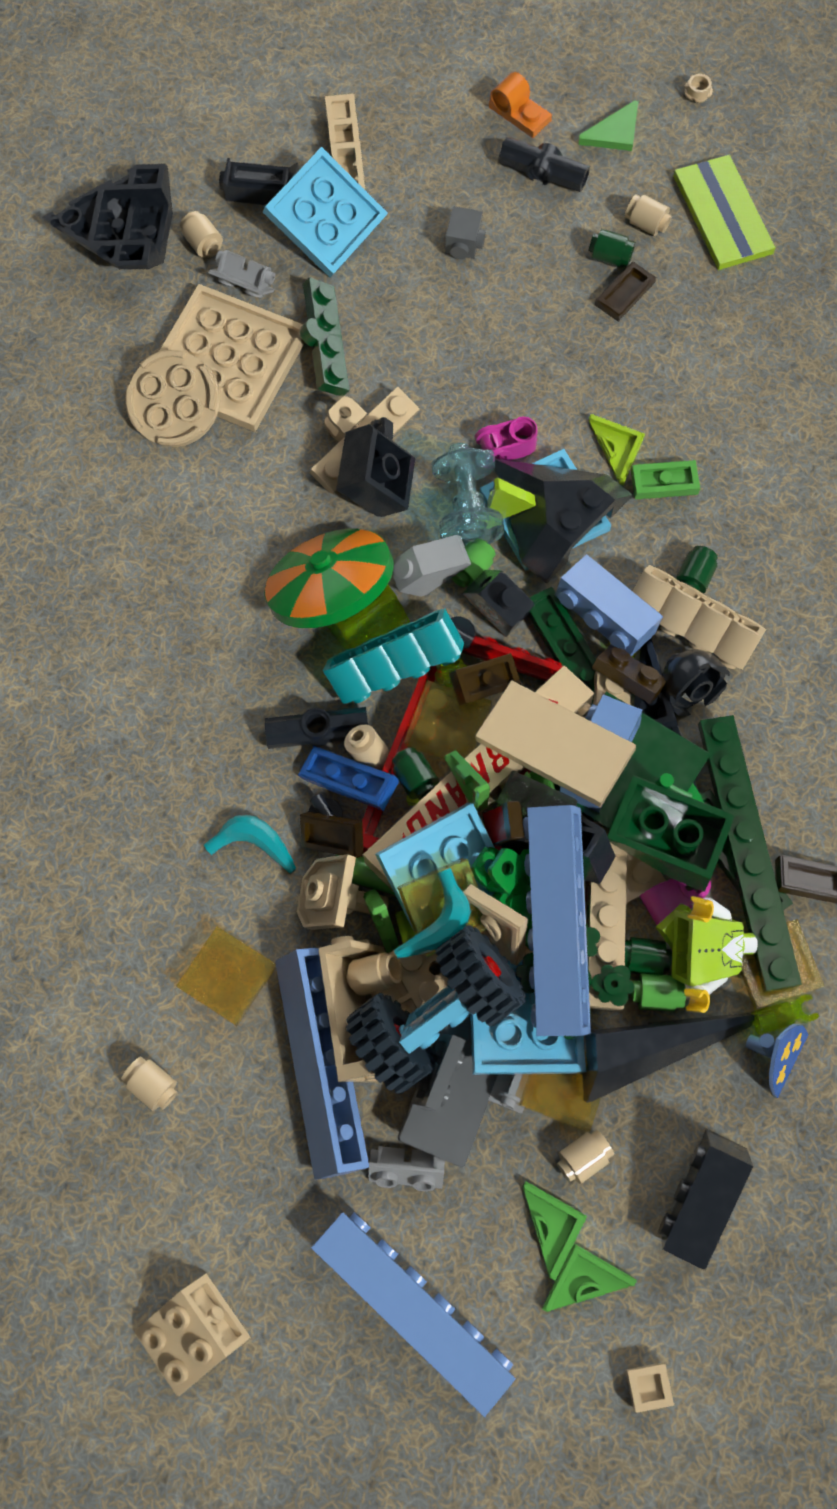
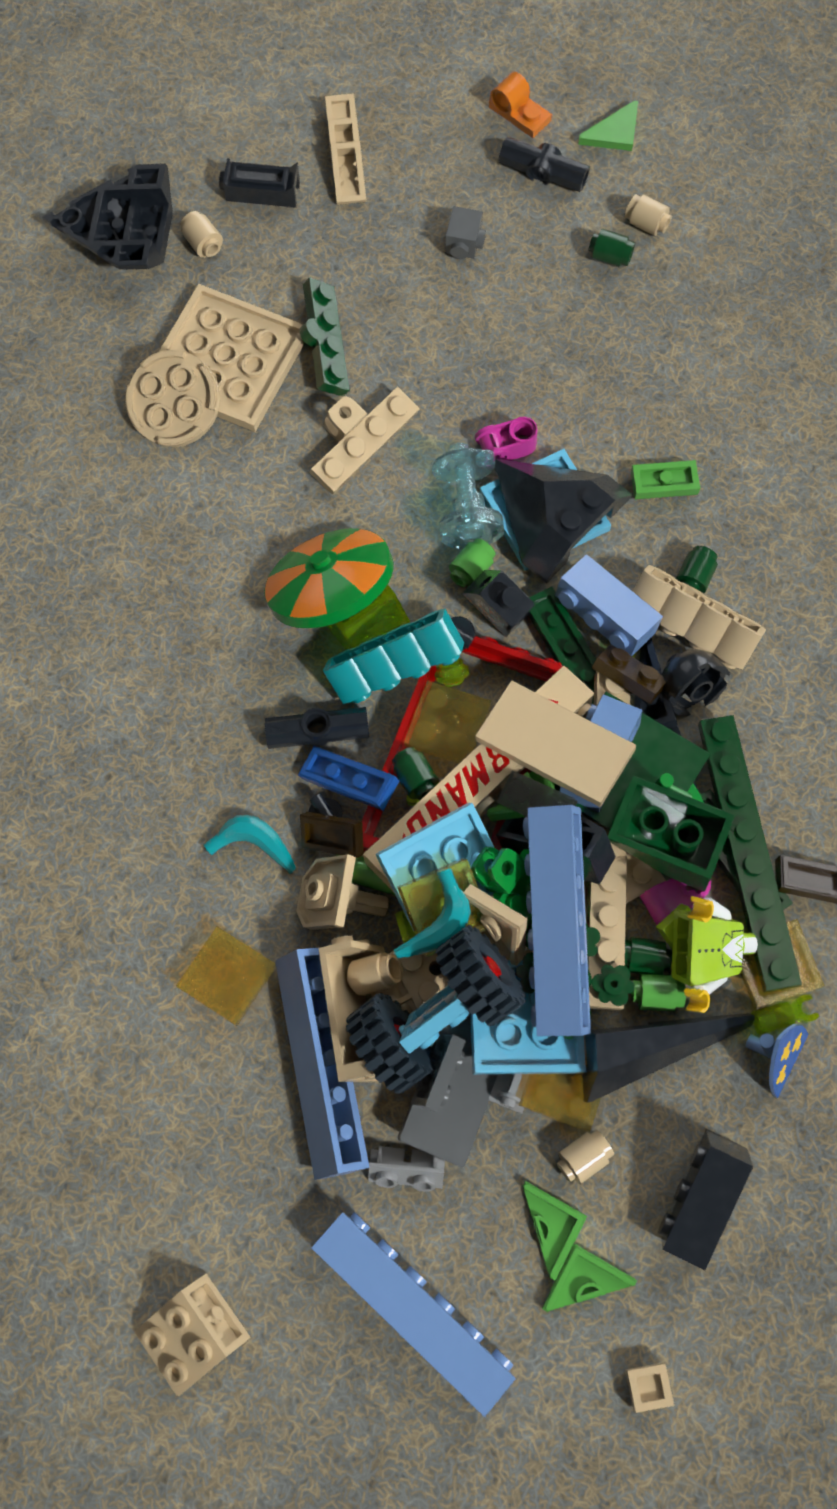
tan brick [121,1056,177,1111] -> none
light grey hinge [209,250,275,298] -> none
medium azure plate [262,147,388,278] -> none
black hinge [336,417,416,517] -> none
tan brick [344,725,389,770] -> none
bright green tile [363,889,399,953] -> none
light grey slope [392,535,471,597] -> none
bright green tile [444,750,490,813] -> none
dark brown plate [449,653,521,706] -> none
tile [482,801,525,847] -> none
lime tile [483,478,536,525] -> none
lime tile [588,414,645,486] -> none
dark brown tile [594,261,657,322] -> none
lime tile [673,155,776,270] -> none
tan plate [684,74,713,103] -> none

